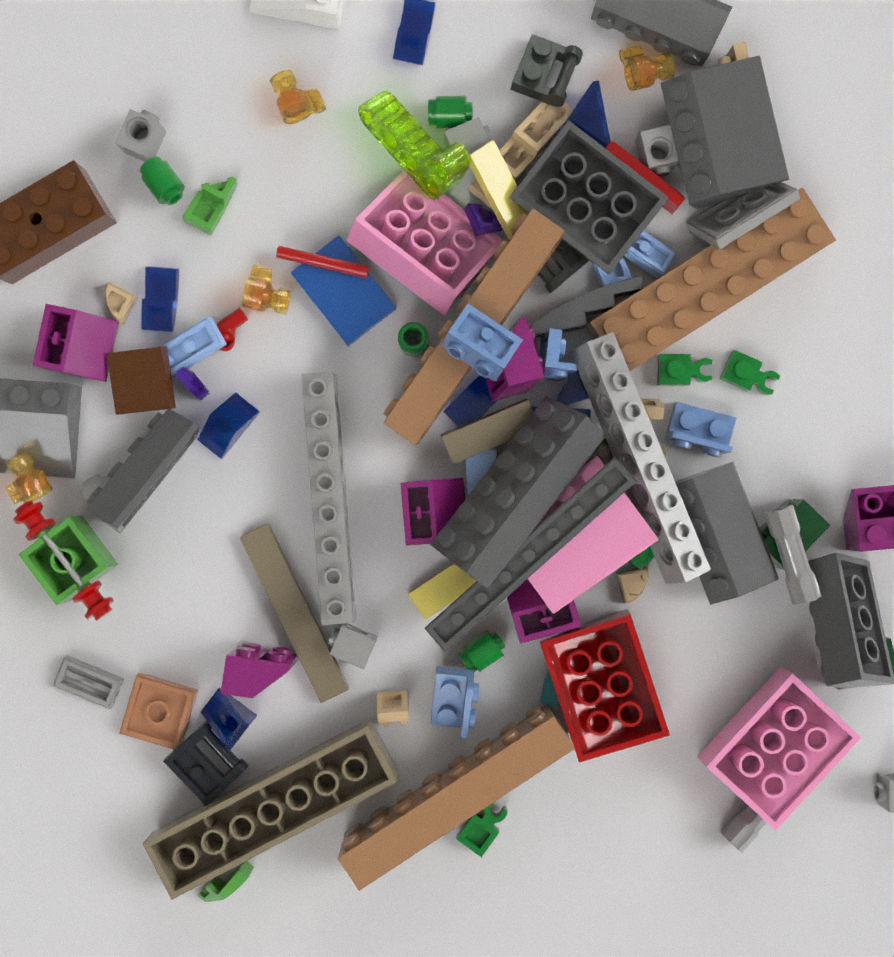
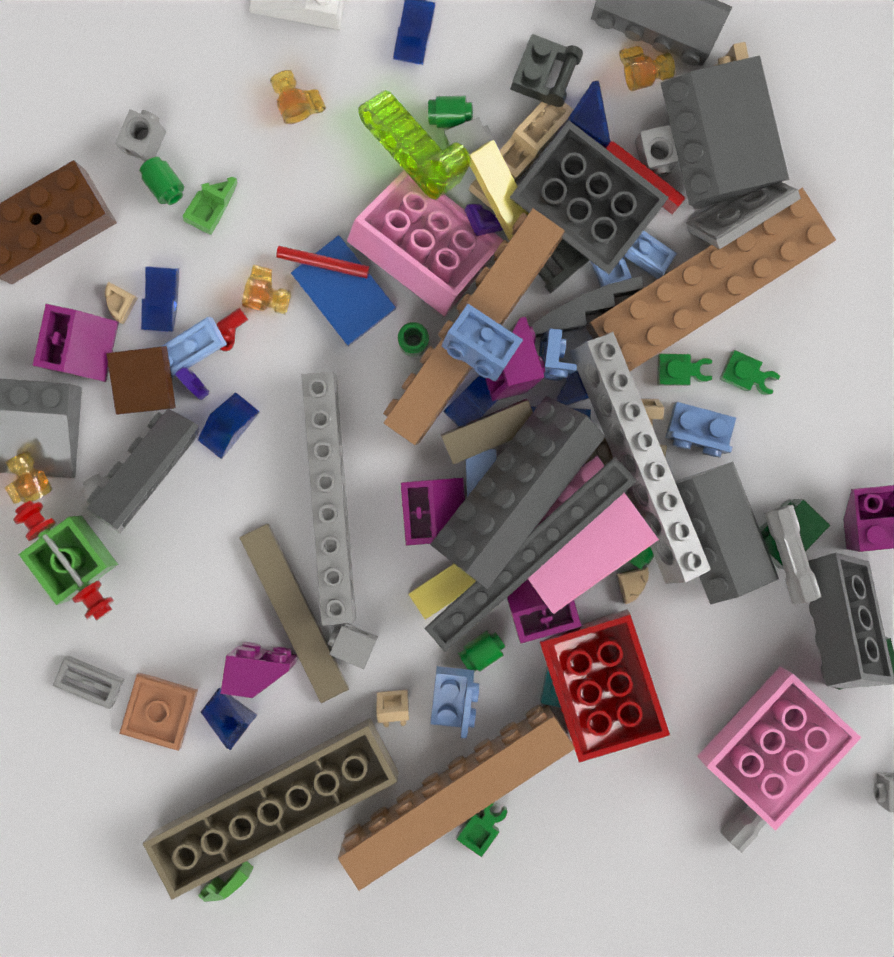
black plate [163,720,248,806] -> none

